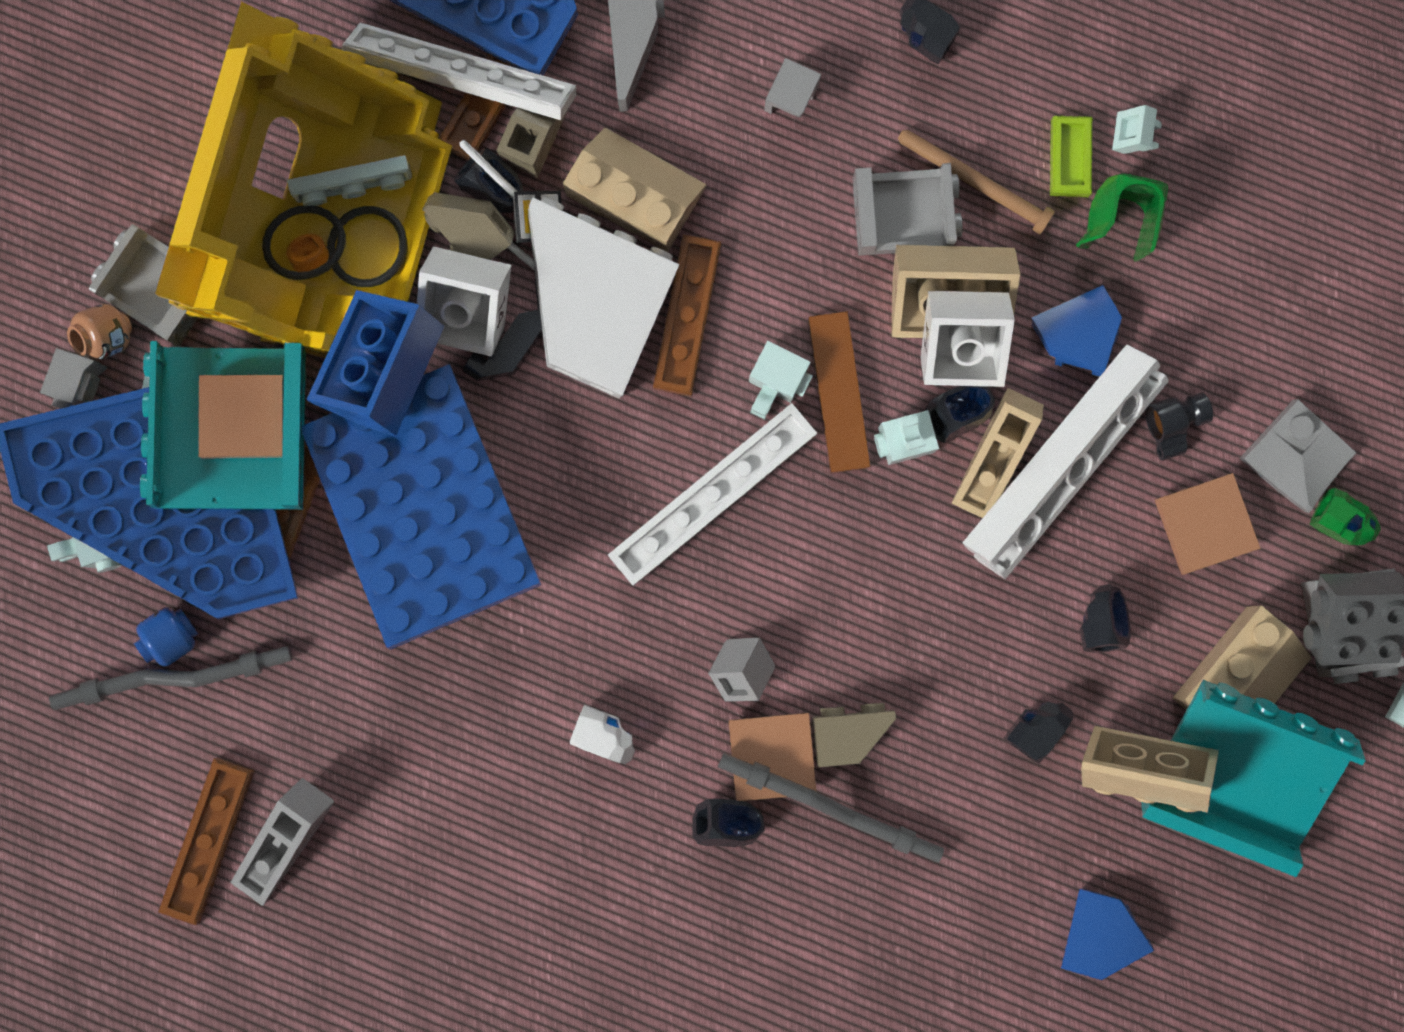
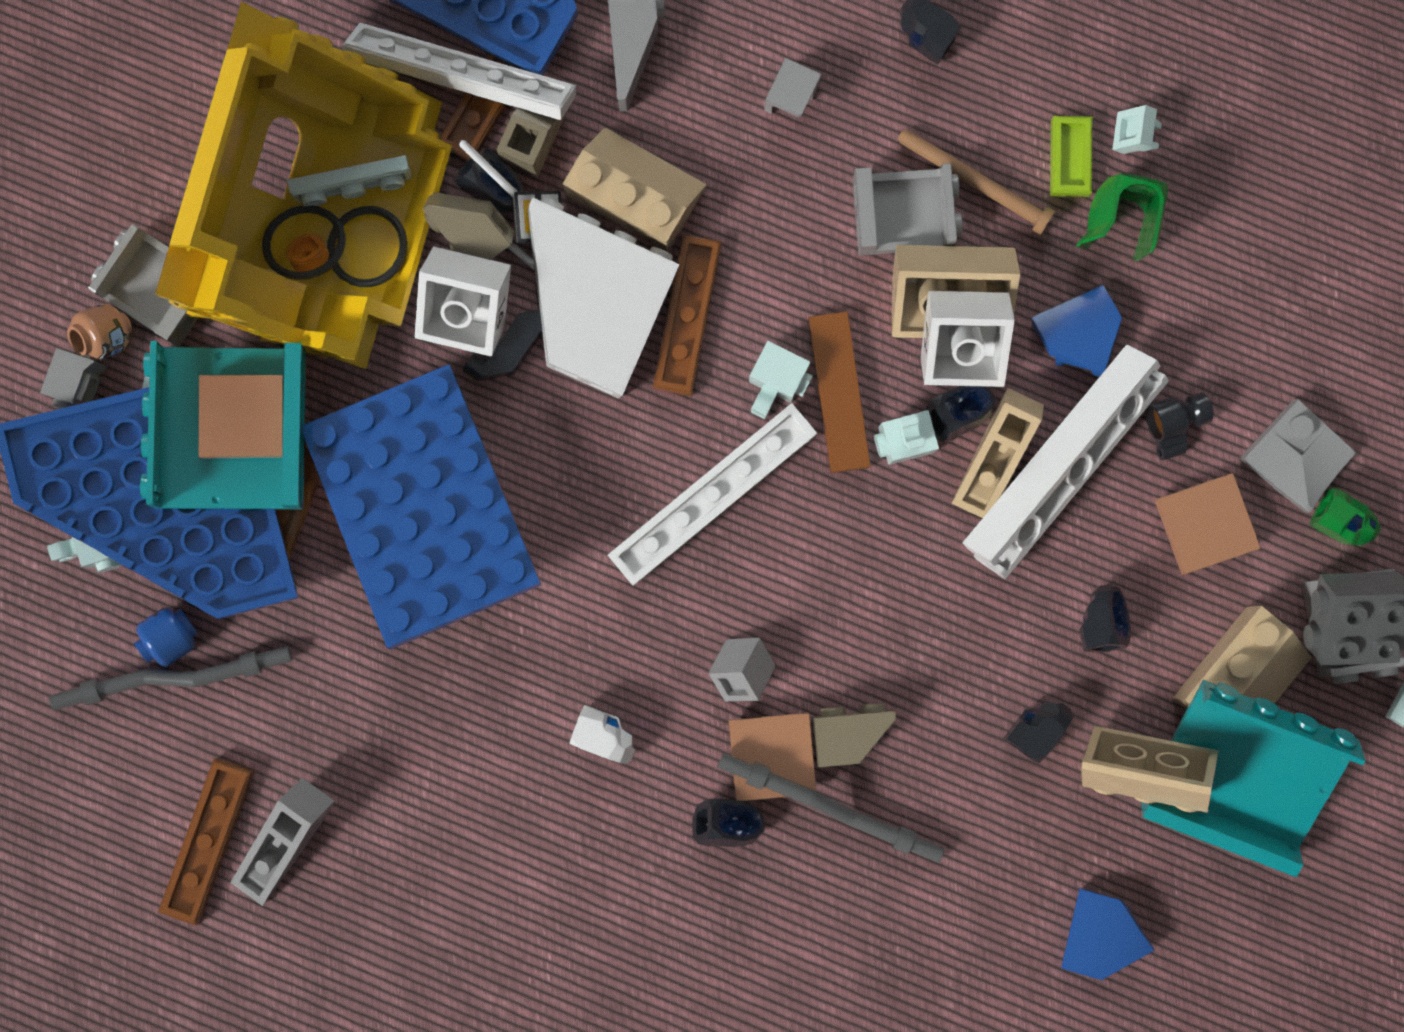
blue slope [306,290,445,436] -> none

